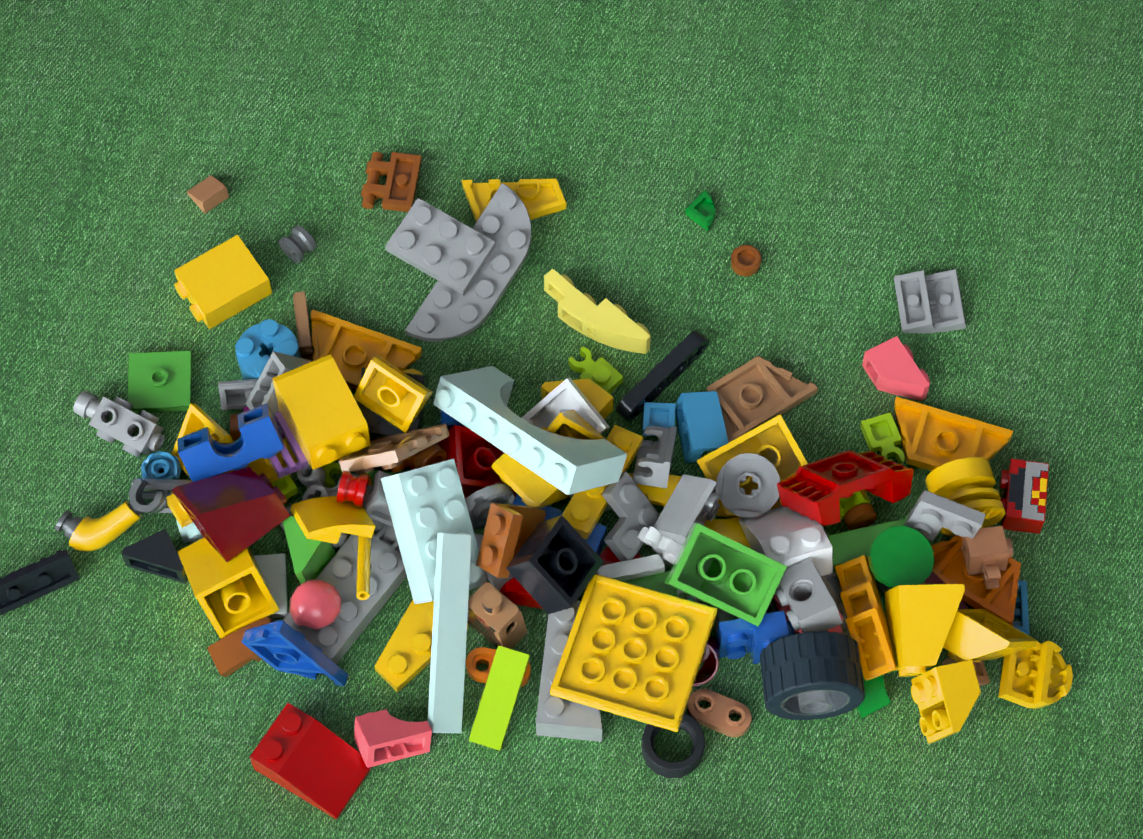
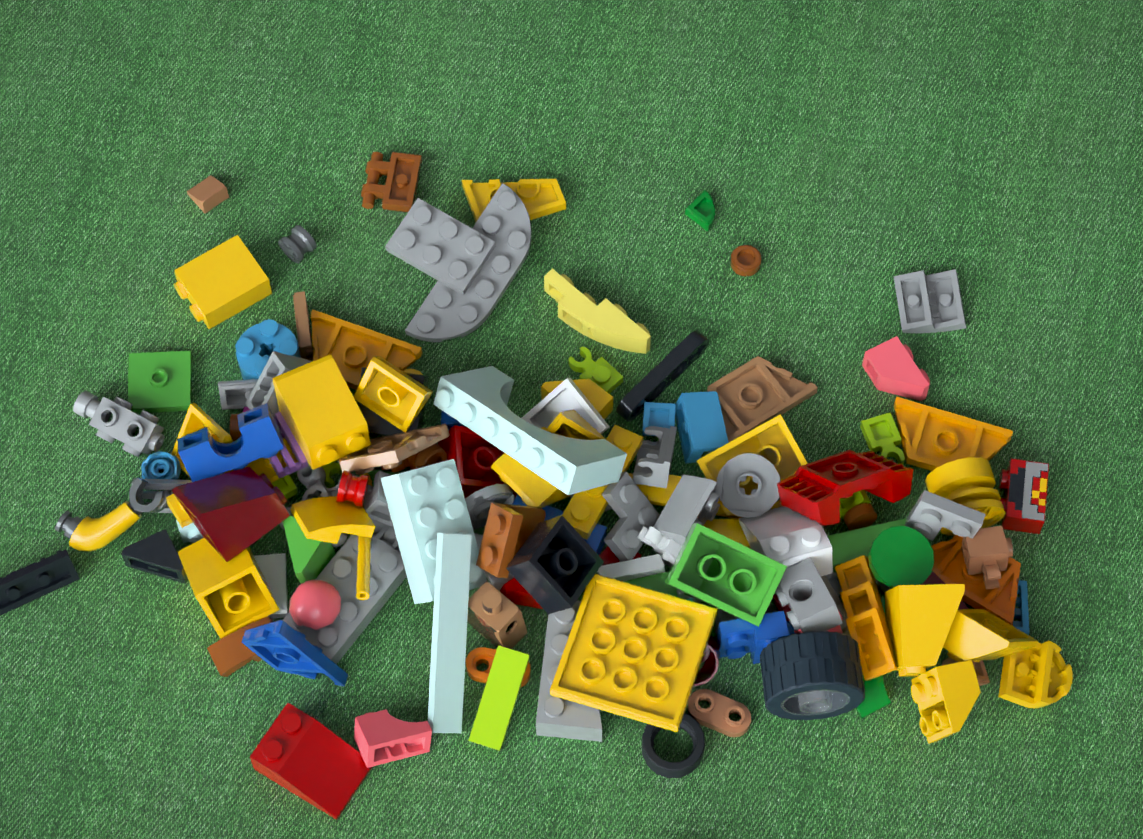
yellow wing [374,600,469,693] -> none

